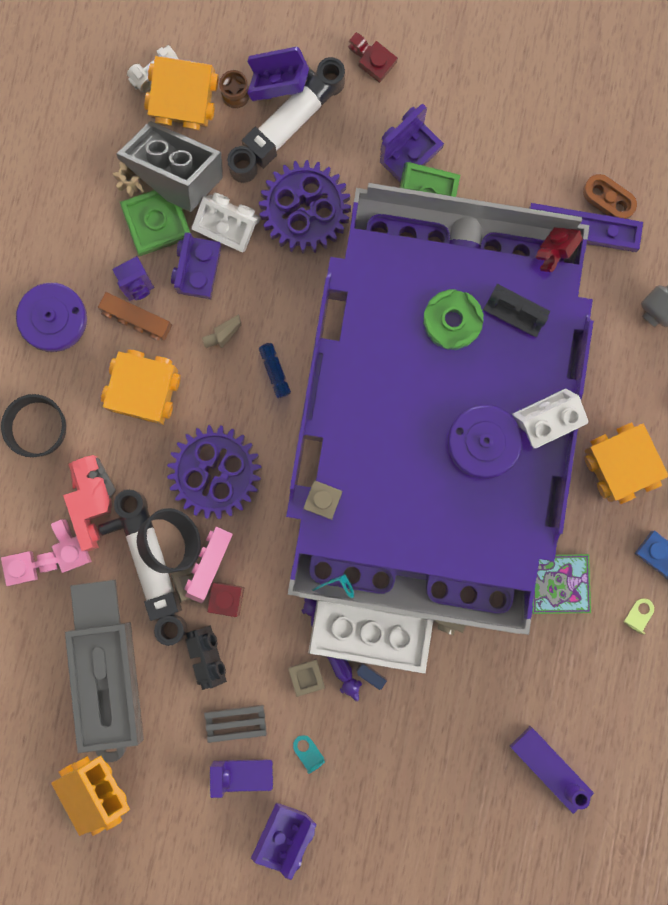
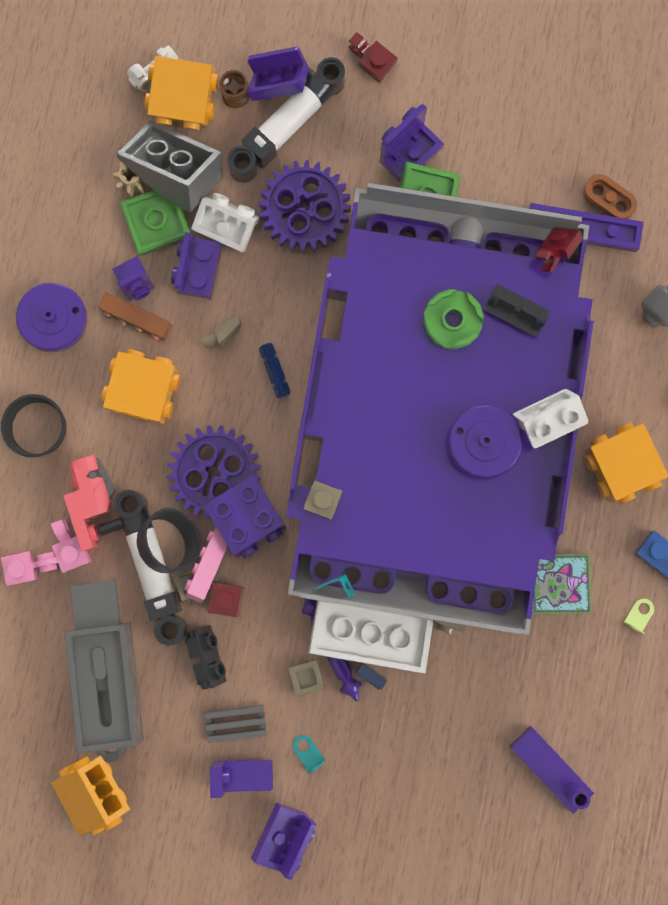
none -> dark purple bracket [206,477,287,559]

